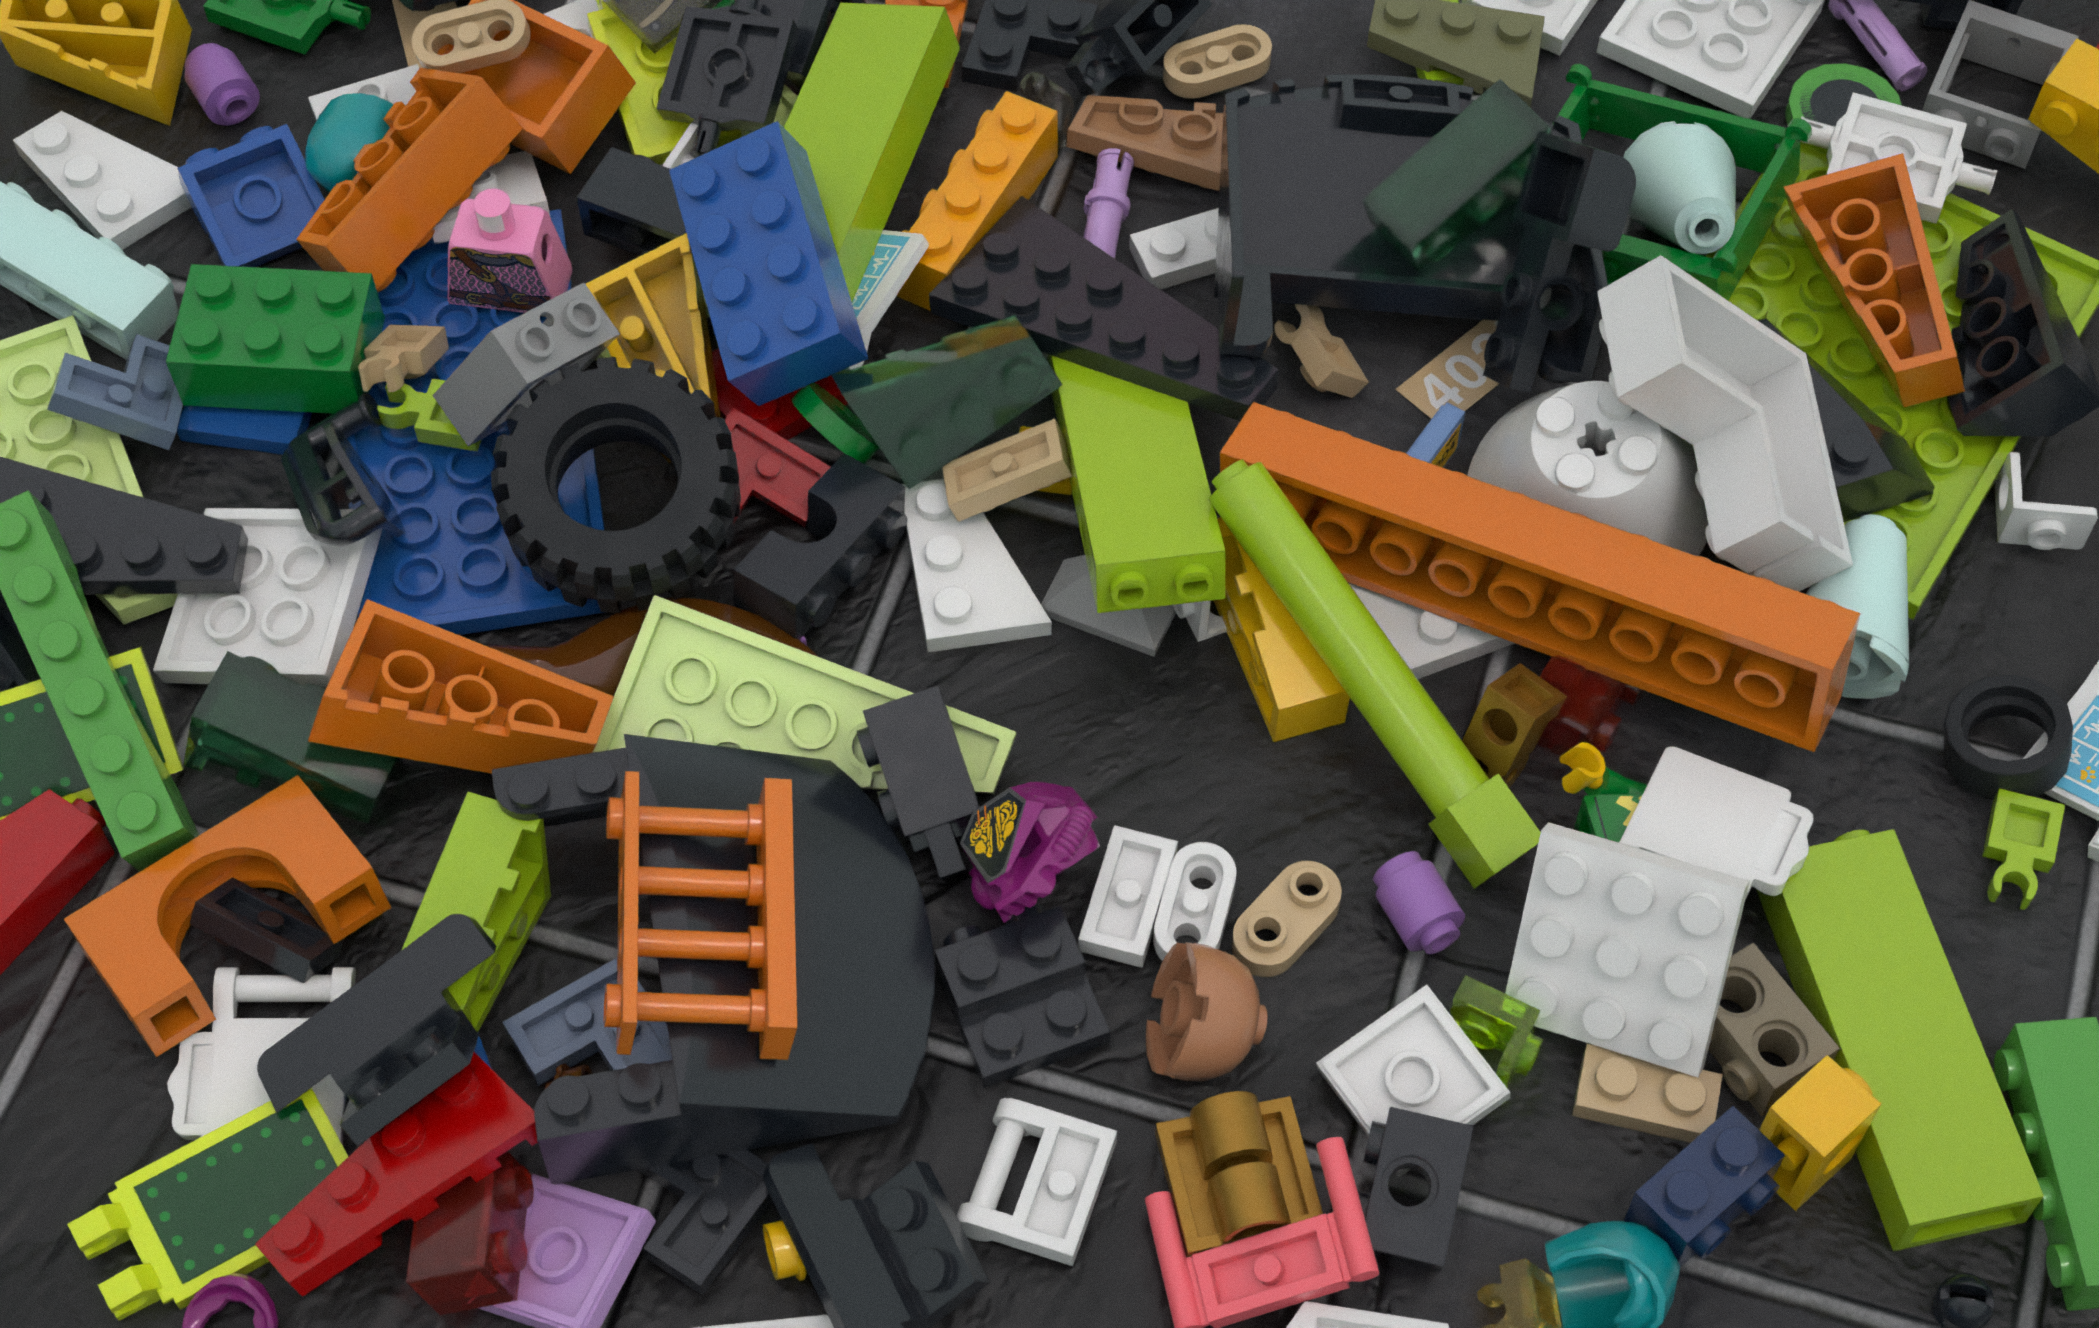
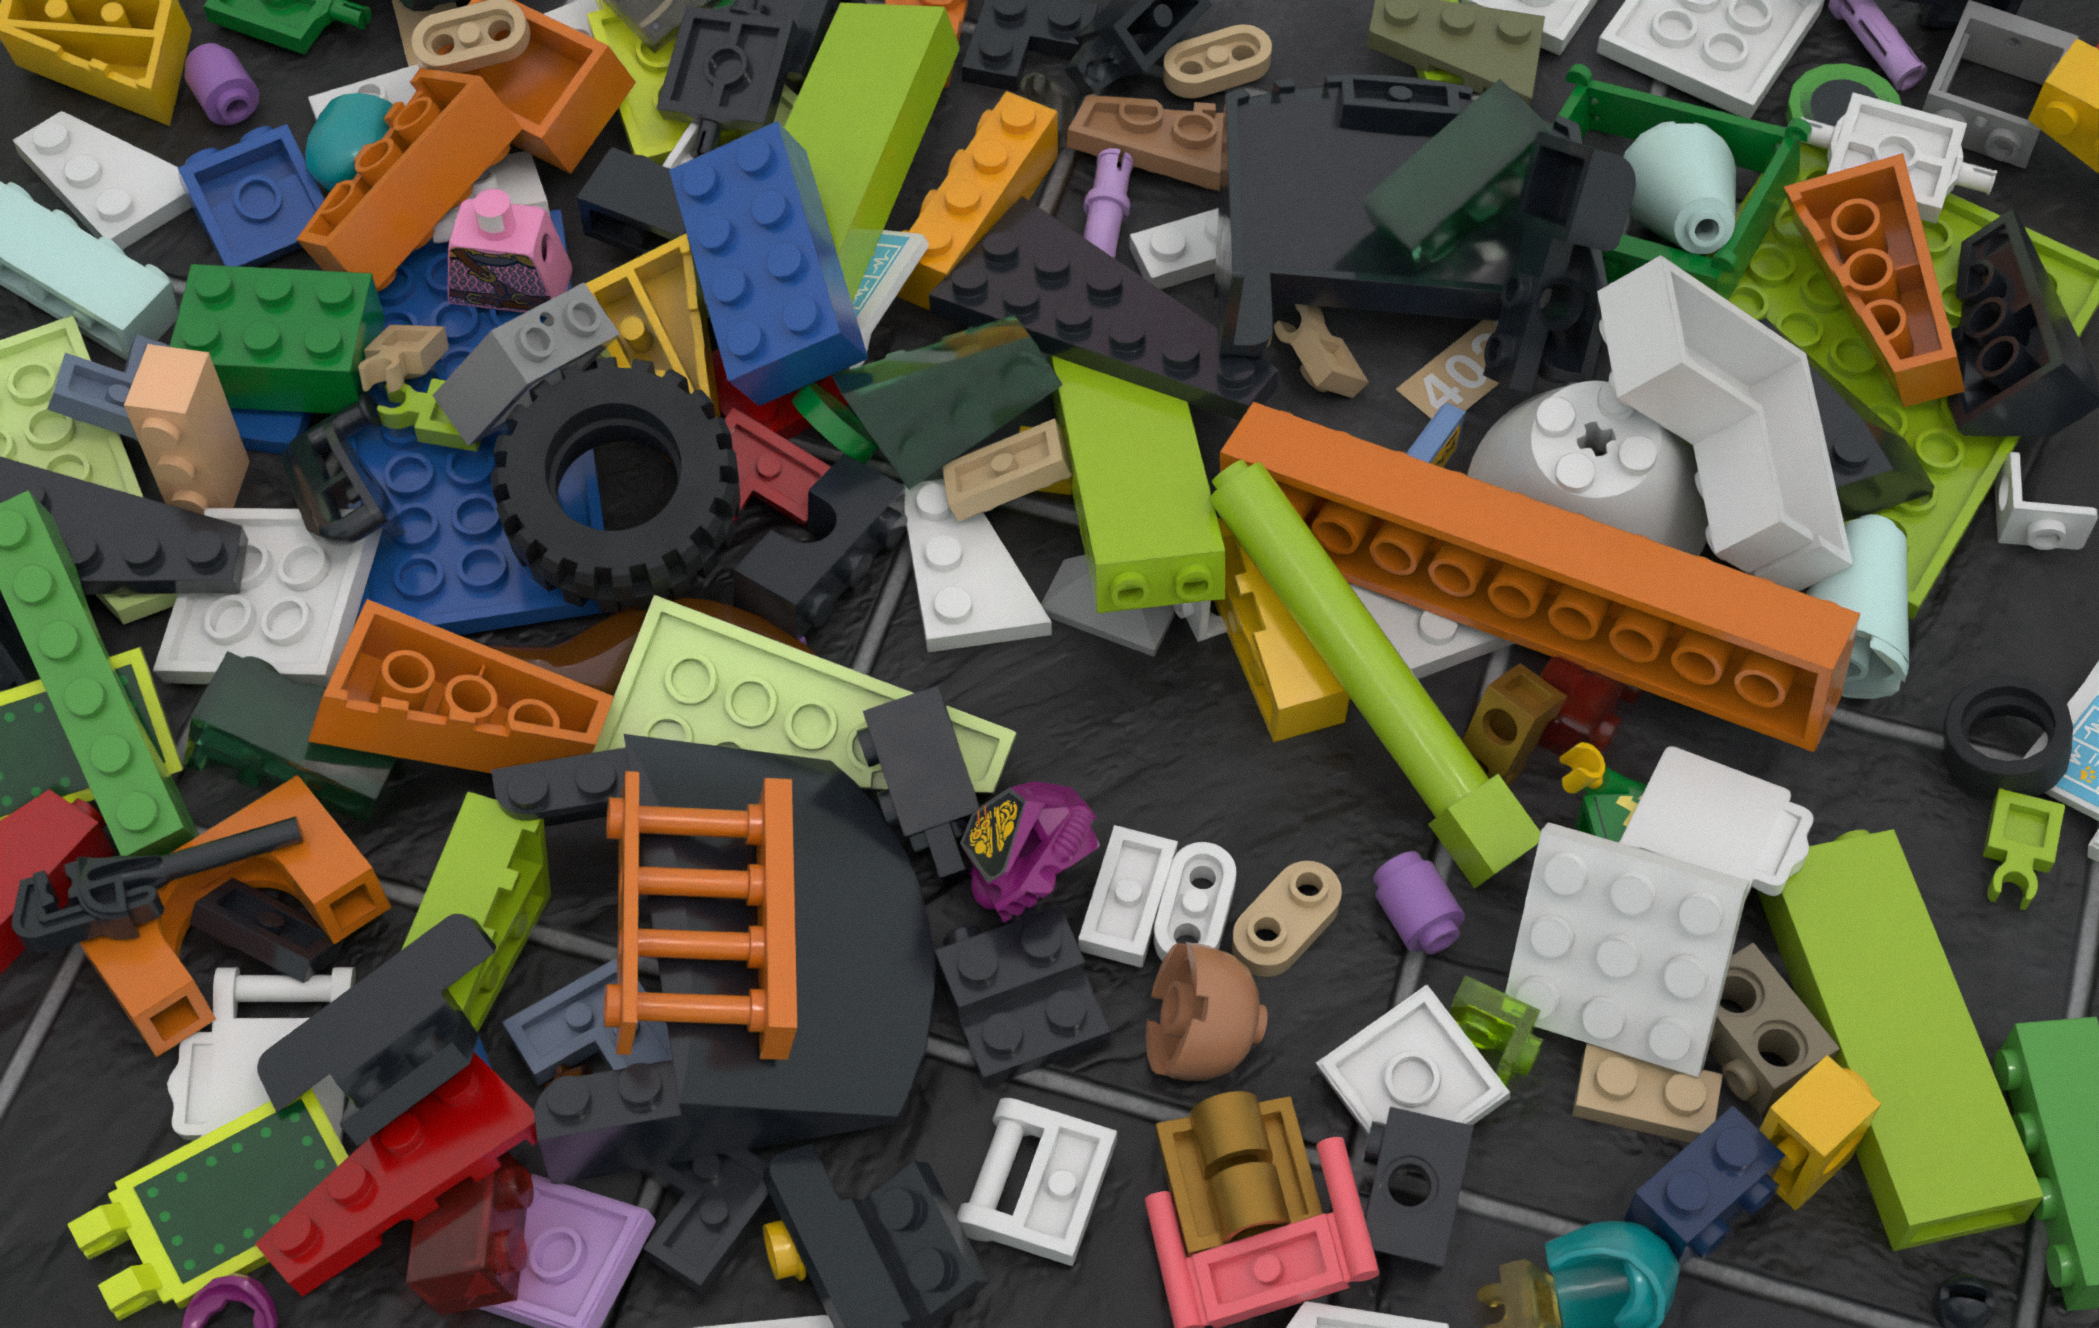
none -> black piece [12,816,304,953]
none -> light nougat brick [124,344,250,515]

